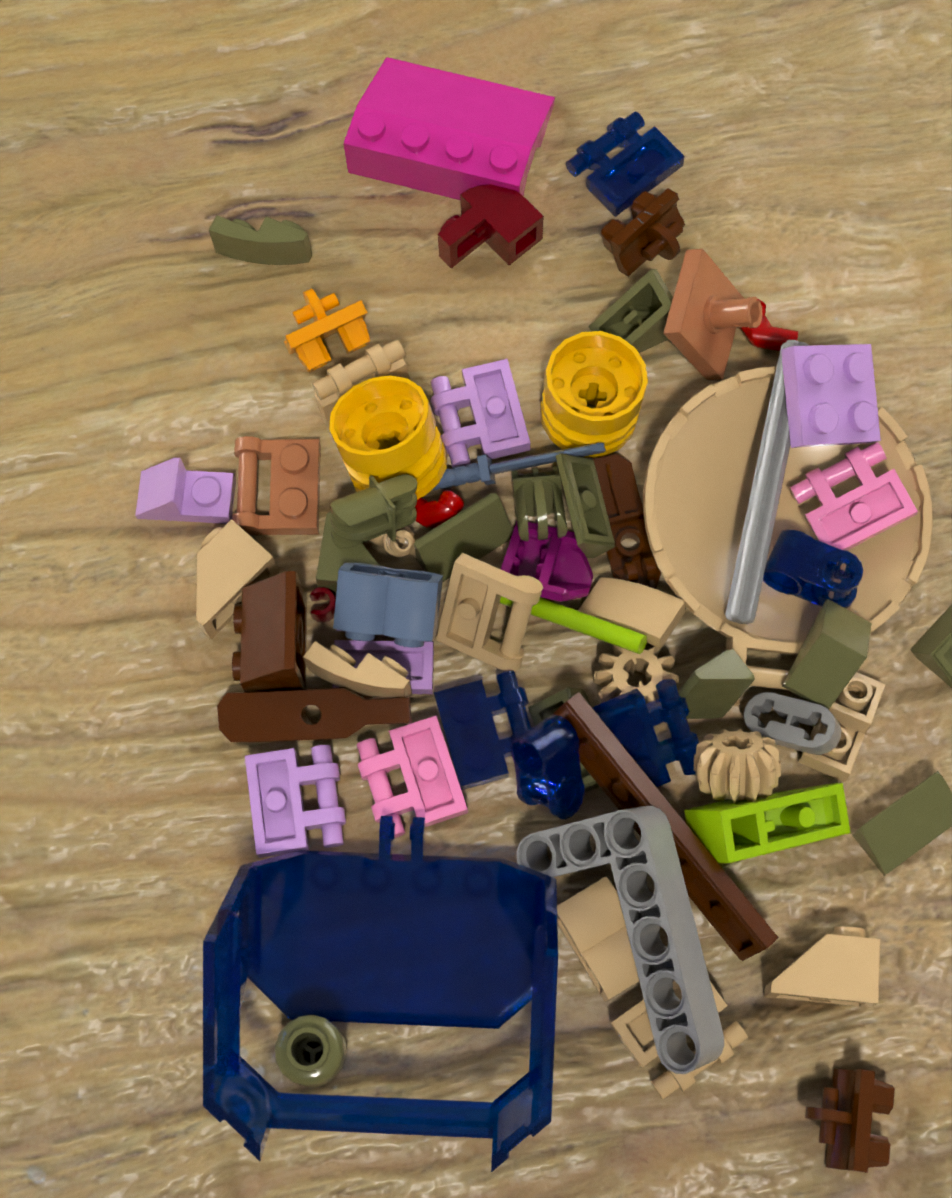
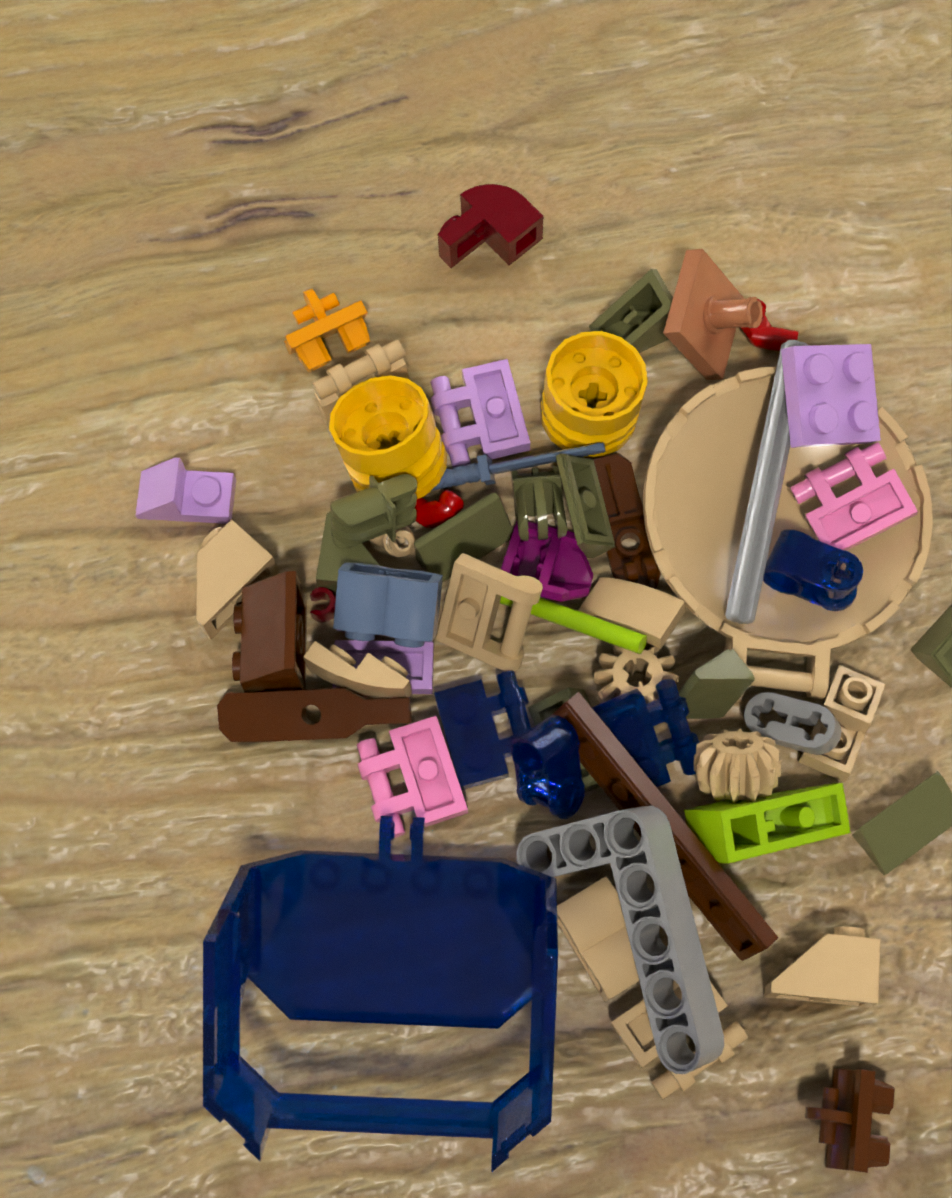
olive slope [209,215,312,265] -> none
nougat plate [232,436,321,535] -> none
lavender plate [245,745,346,858] -> none
olive head [275,1015,347,1088] -> none
dark pink piece [343,57,555,200] -> none
clear blue plate [566,111,685,217] -> none
reddish brown hips [601,188,685,277] -> none
olive slope [782,599,872,710] -> none

